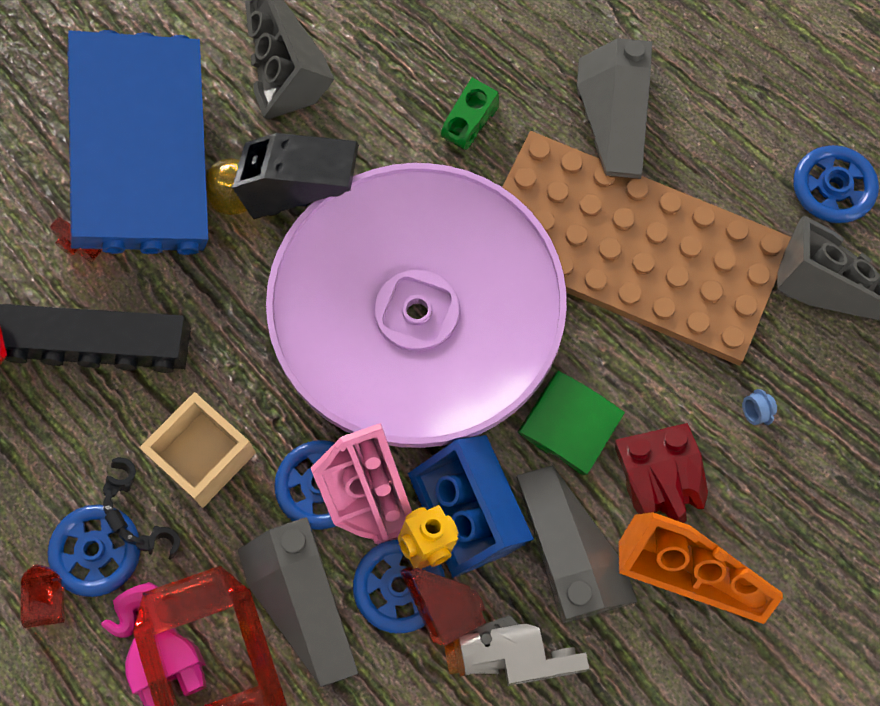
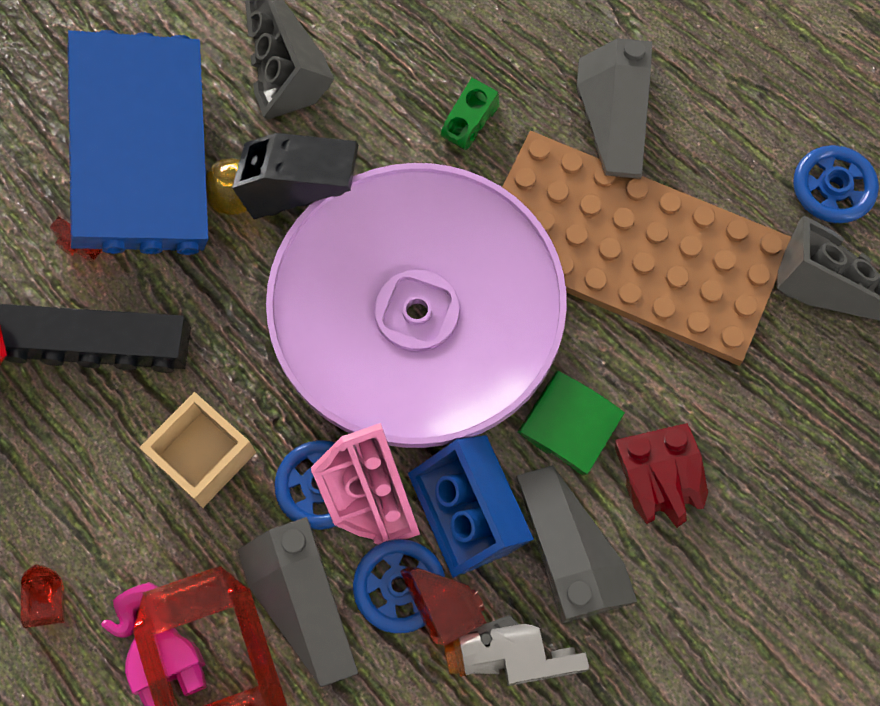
blue plate [48,505,141,597] -> none
black piece [103,457,180,560] -> none
yellow brick [398,505,458,571] -> none
orange wedge [619,512,783,624] -> none
medium blue plate [742,389,777,425] -> none

